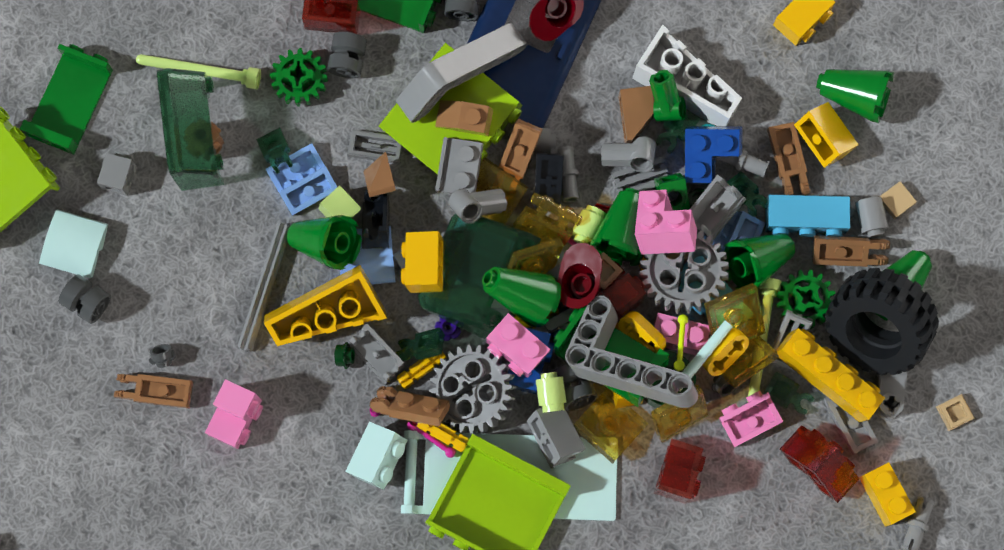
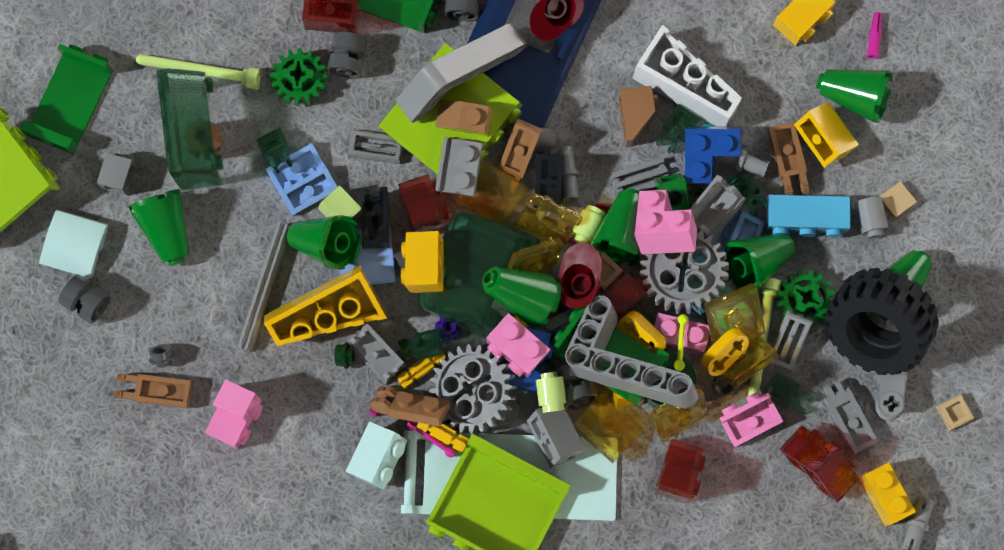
medium nougat slope [363,152,396,197] -> none
light grey piece [448,189,507,223] -> none
light grey piece [601,137,656,173] -> none
green piece [649,70,686,121] -> none
light aqua bar [679,320,733,391] -> none
yellow brick [774,328,885,422] -> none
medium nougat hinge [812,235,890,267] -> none
none -> green cone [128,189,188,266]
none -> clear red brick [398,174,449,232]
none -> dark pink piece [867,12,882,59]

